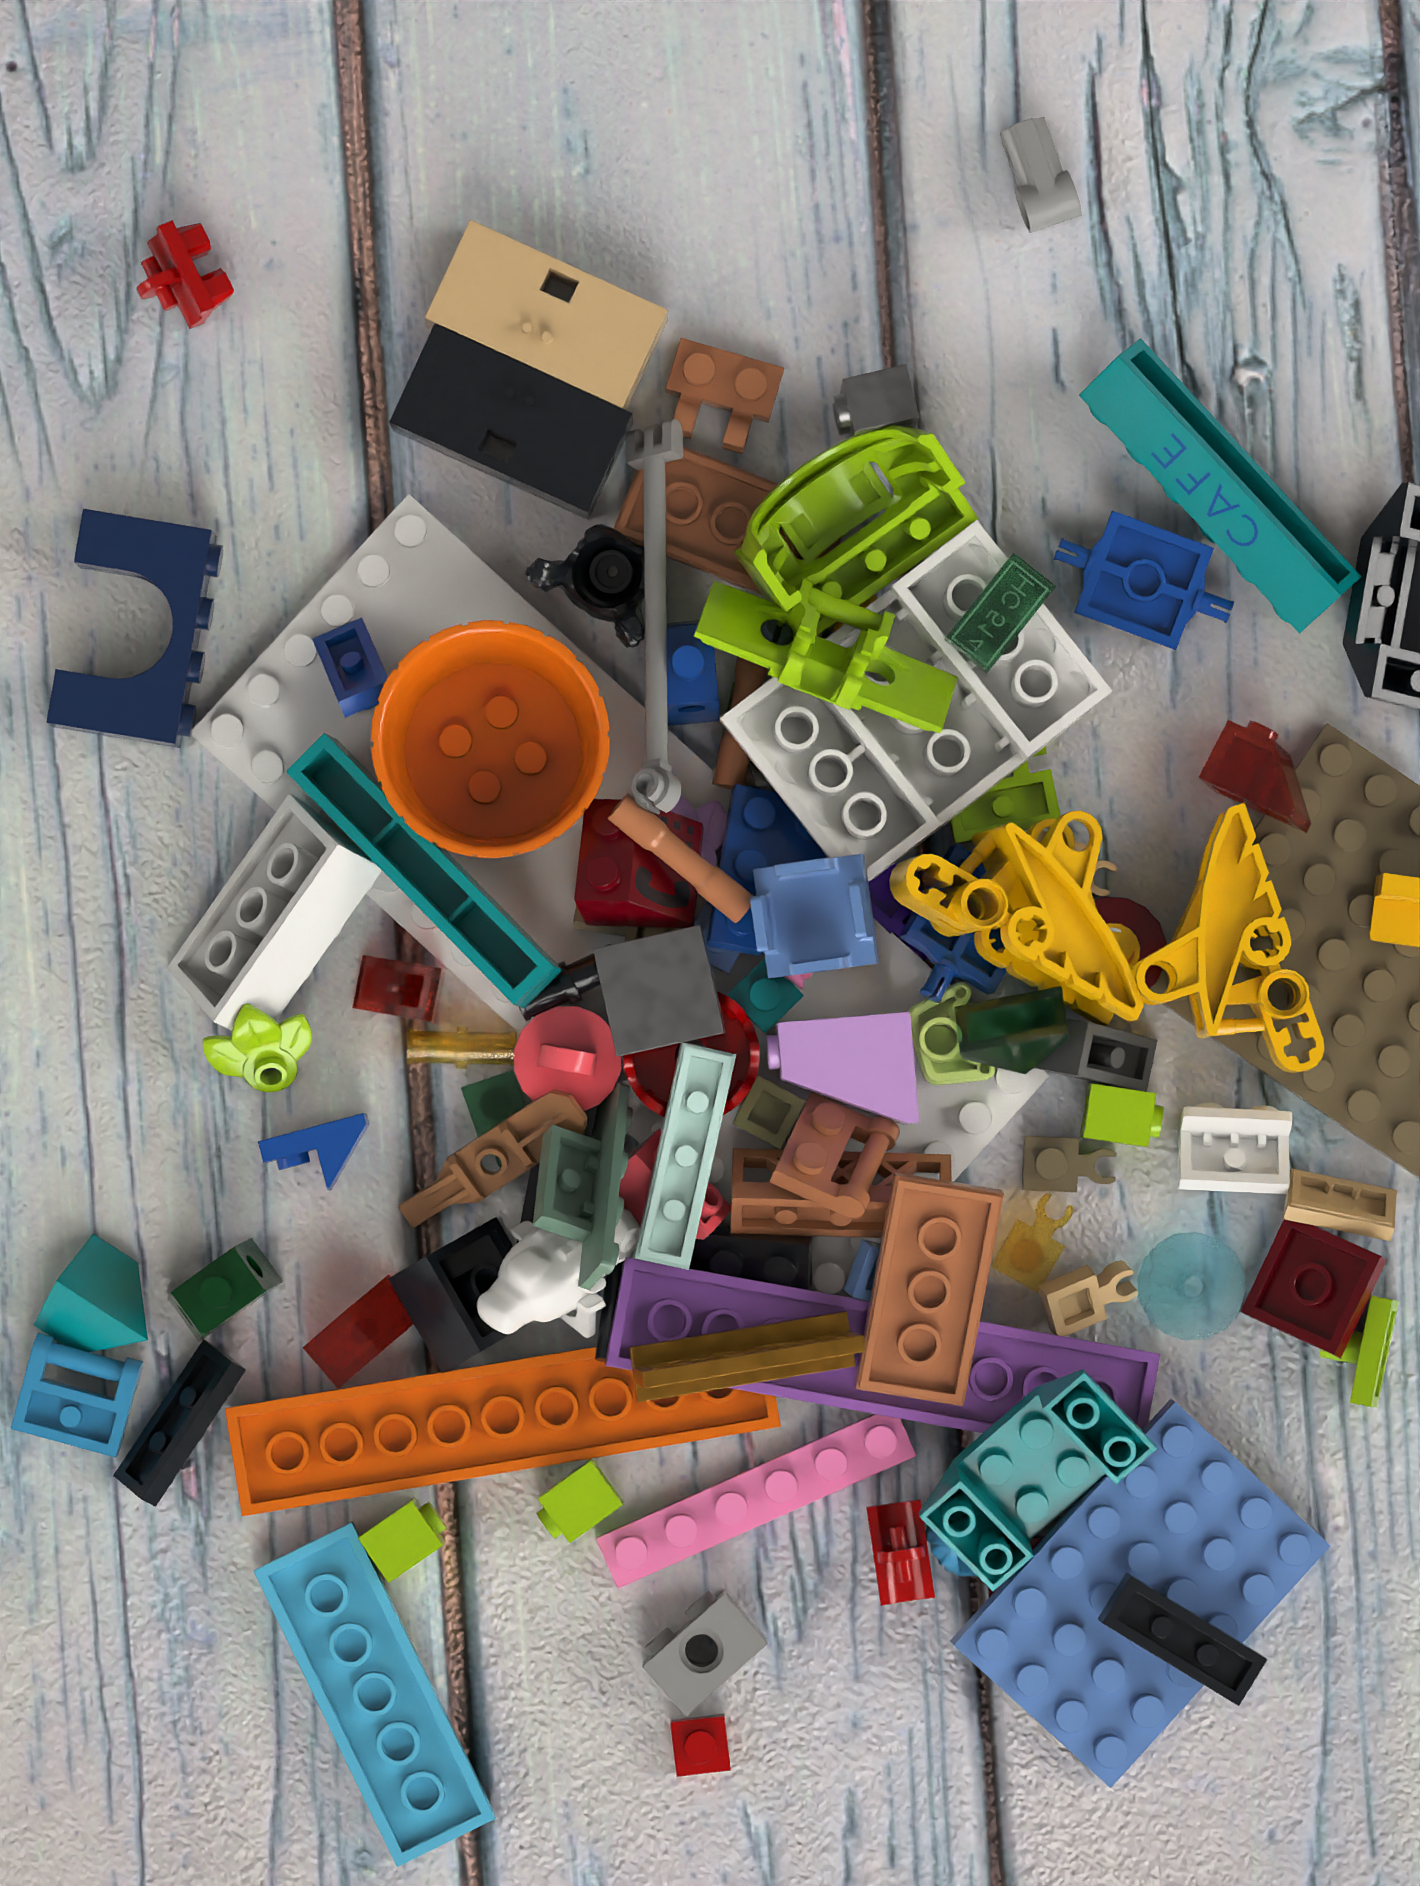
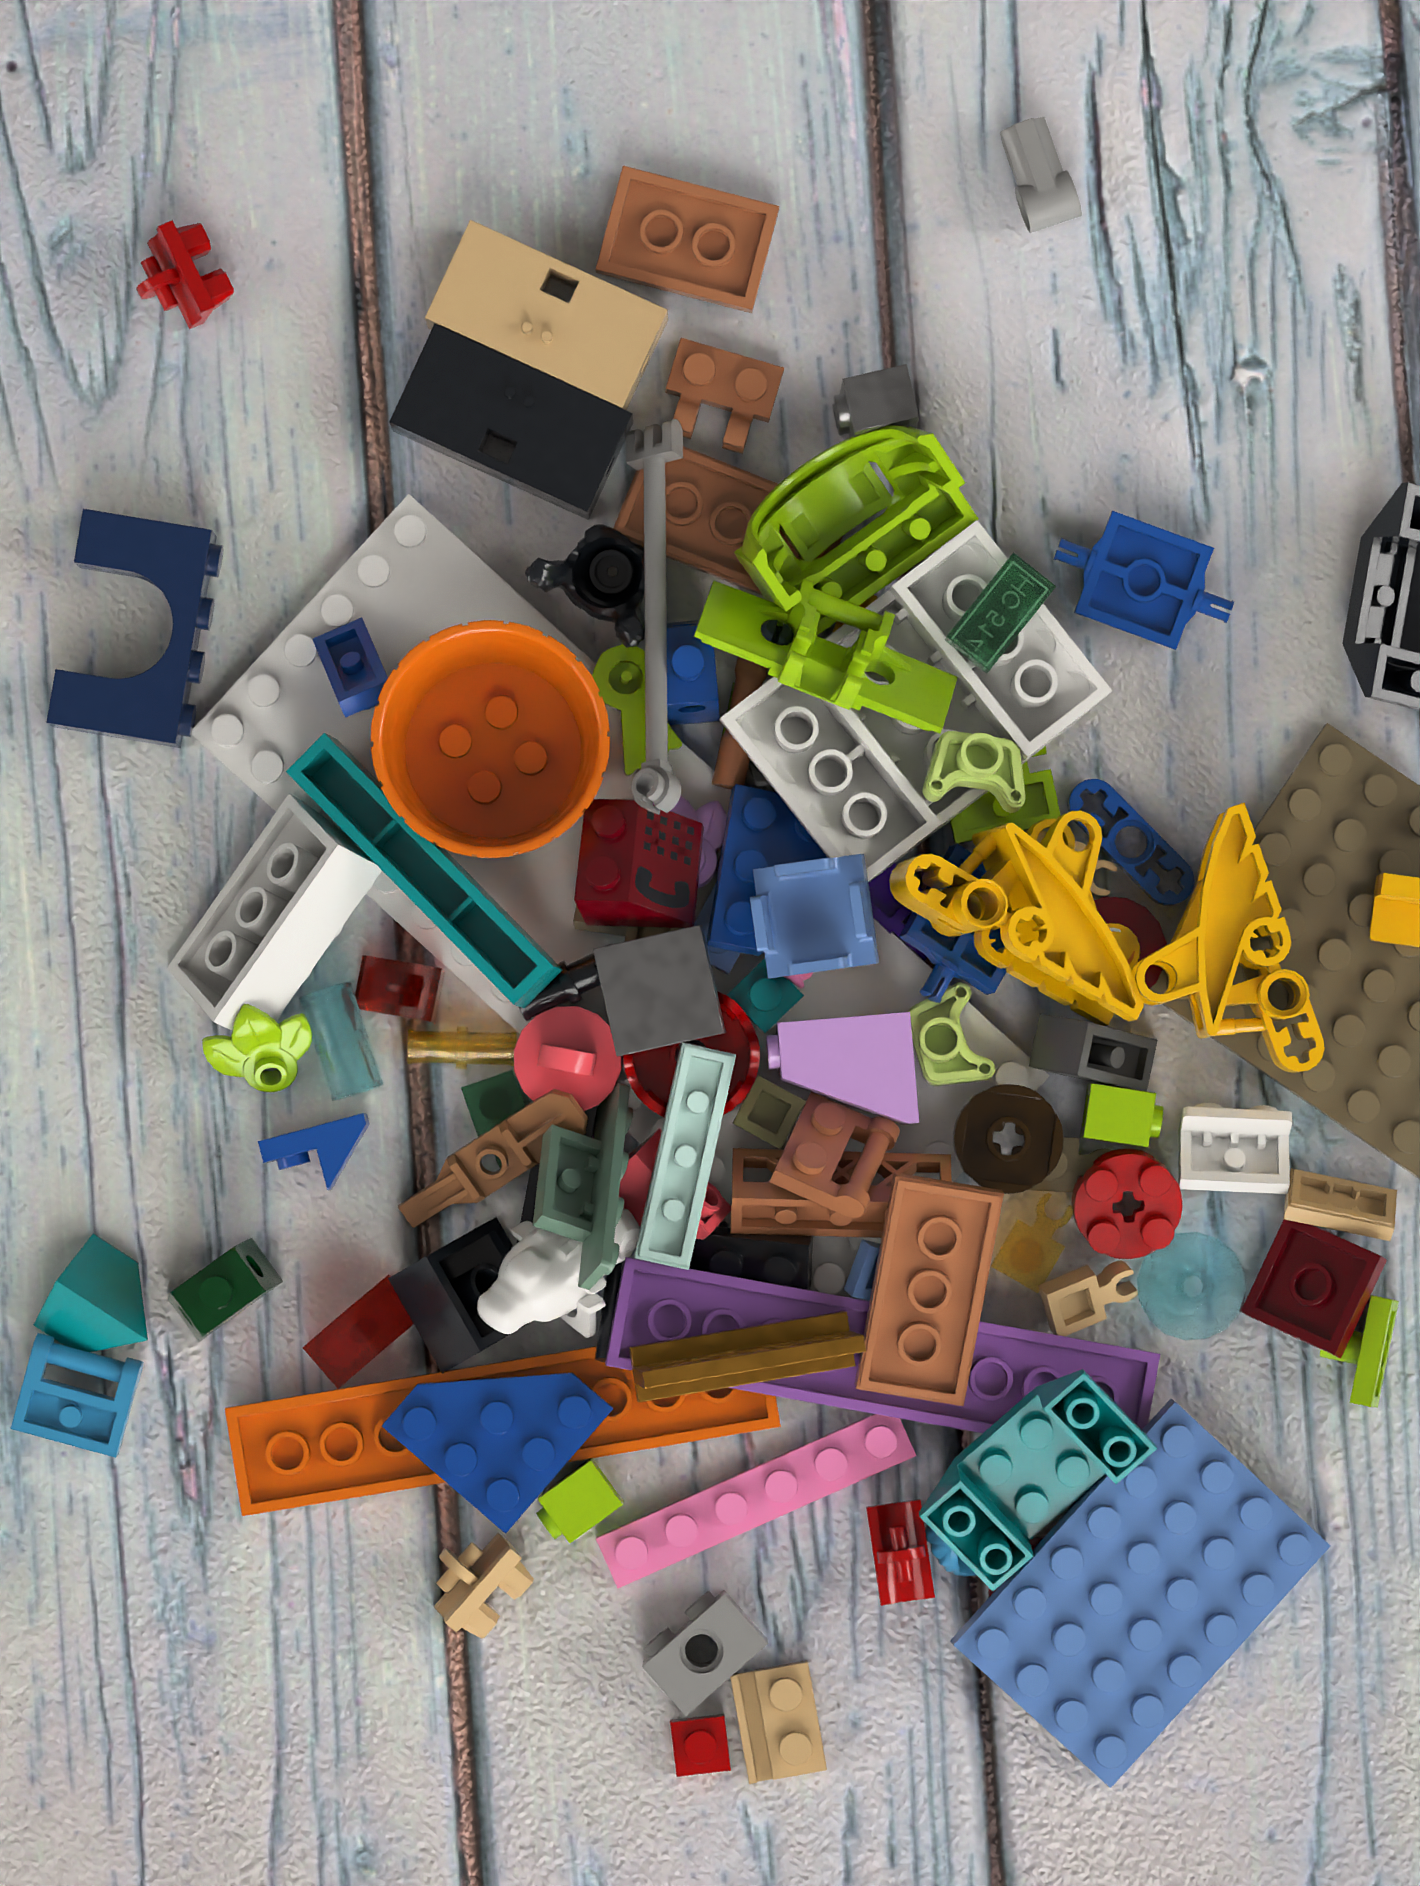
black plate [113,1339,246,1507] -> none
medium azure plate [254,1521,496,1867] -> none
lime brick [358,1497,447,1583] -> none
nougat piece [607,793,753,923] -> none
clear green slope [954,986,1070,1075] -> none
teal brick [1079,338,1362,634] -> none
black plate [1098,1572,1268,1706] -> none
clear red slope [1198,720,1311,833] -> none
none -> clear light blue pin [299,982,384,1102]
none -> blue plate [382,1372,613,1534]
none -> tan hips [434,1533,534,1639]
none -> lime piece [592,644,682,776]
none -> nougat plate [595,166,780,313]
none -> tan plate [730,1660,827,1784]
none -> yellowish green piece [922,731,1026,813]
none -> dark brown plate [953,1084,1064,1194]
none -> blue beam [1067,779,1194,906]
none -> red plate [1071,1149,1182,1259]

